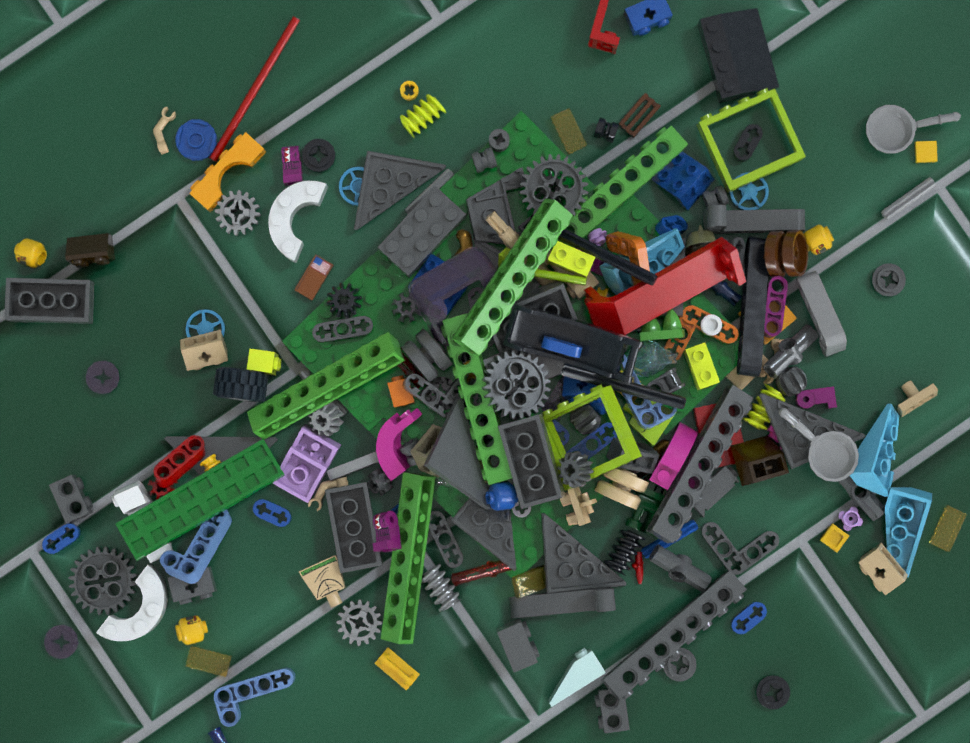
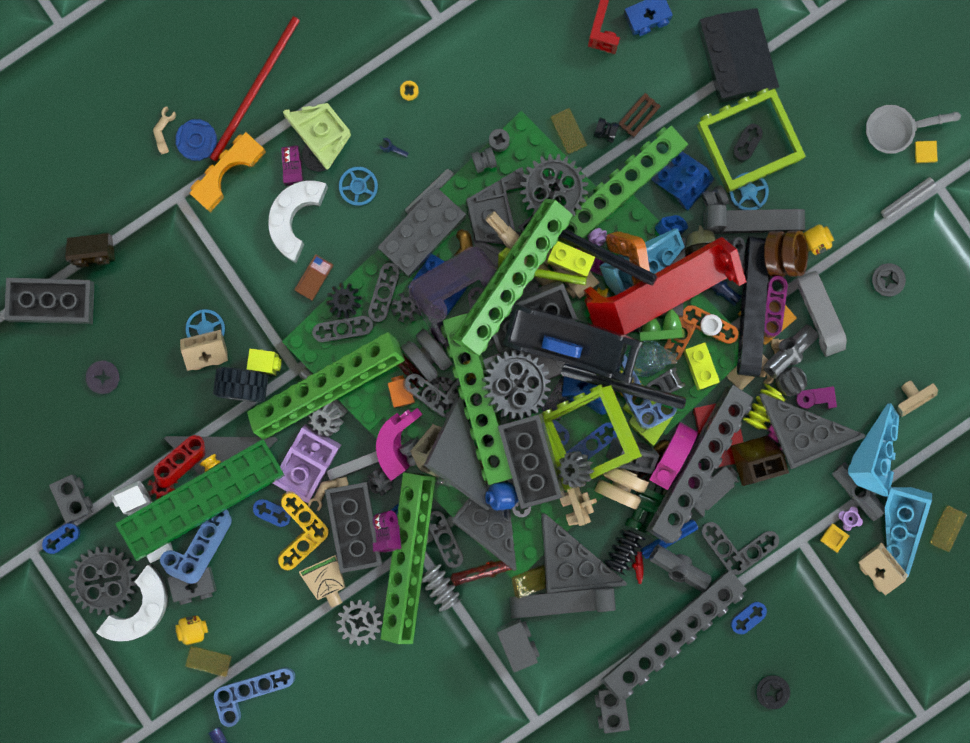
yellow head [14,238,47,268] -> none
clear purple gear [44,625,79,659] -> none
light grey gear [215,190,261,236] -> none
dark grey tile [354,151,446,230] -> none
yellow hinge [374,648,420,691] -> none
neon yellow piece [400,94,446,138] -> none
light aqua slope [548,648,606,707] -> none
dark grey piece [570,404,601,435] -> none
dark grey gear [663,648,696,682] -> none
light grey piece [779,408,859,482] -> none
none -> yellow beam [278,491,329,570]
none -> yellowish green wing [283,103,351,170]
none -> dark grey beam [368,263,400,323]
none -> dark blue hand [380,138,409,157]

